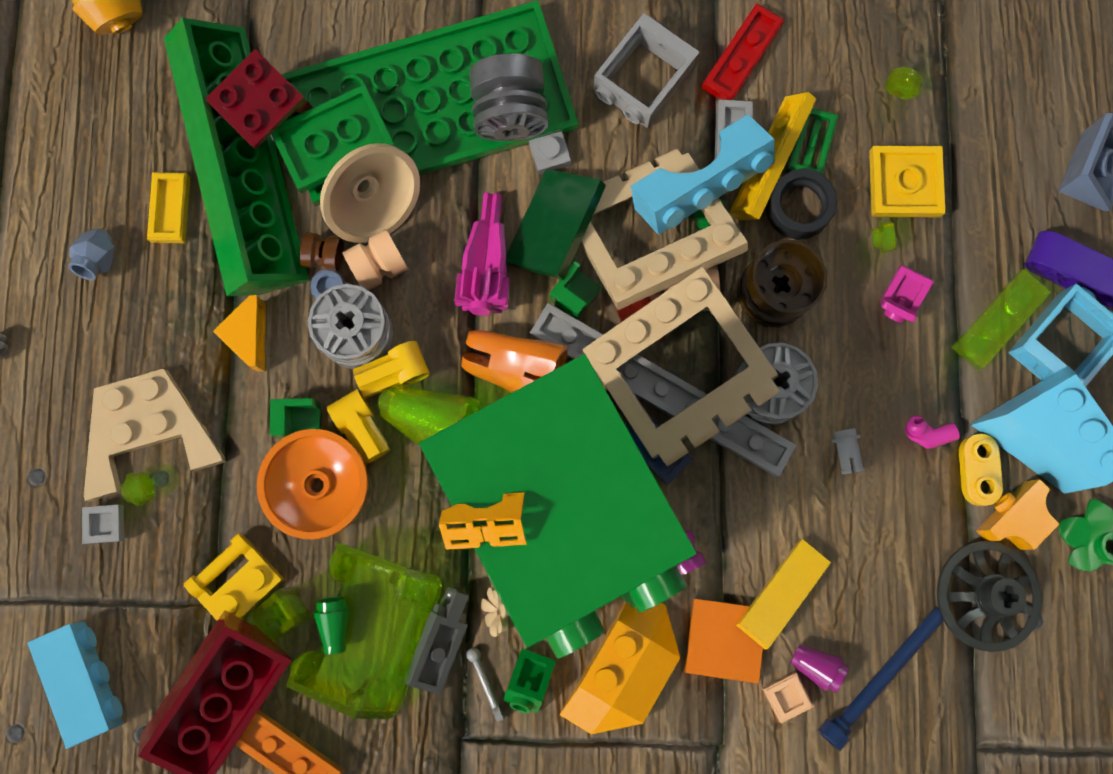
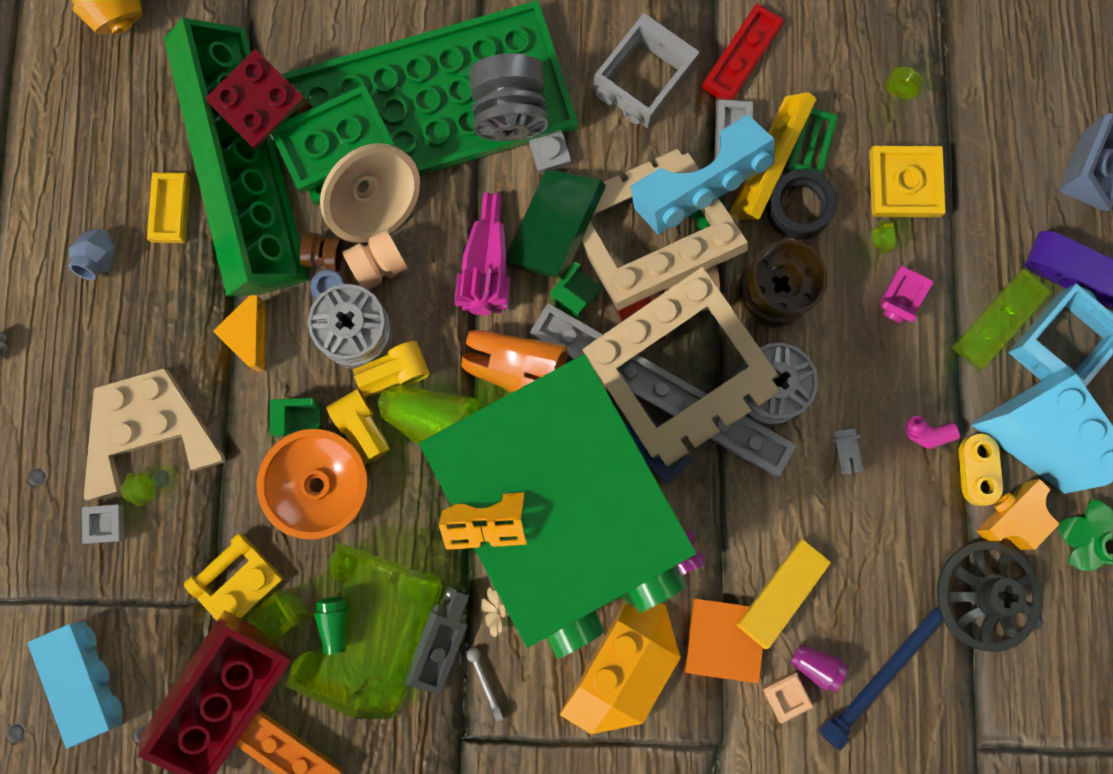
green bracket [504,648,556,714] -> none

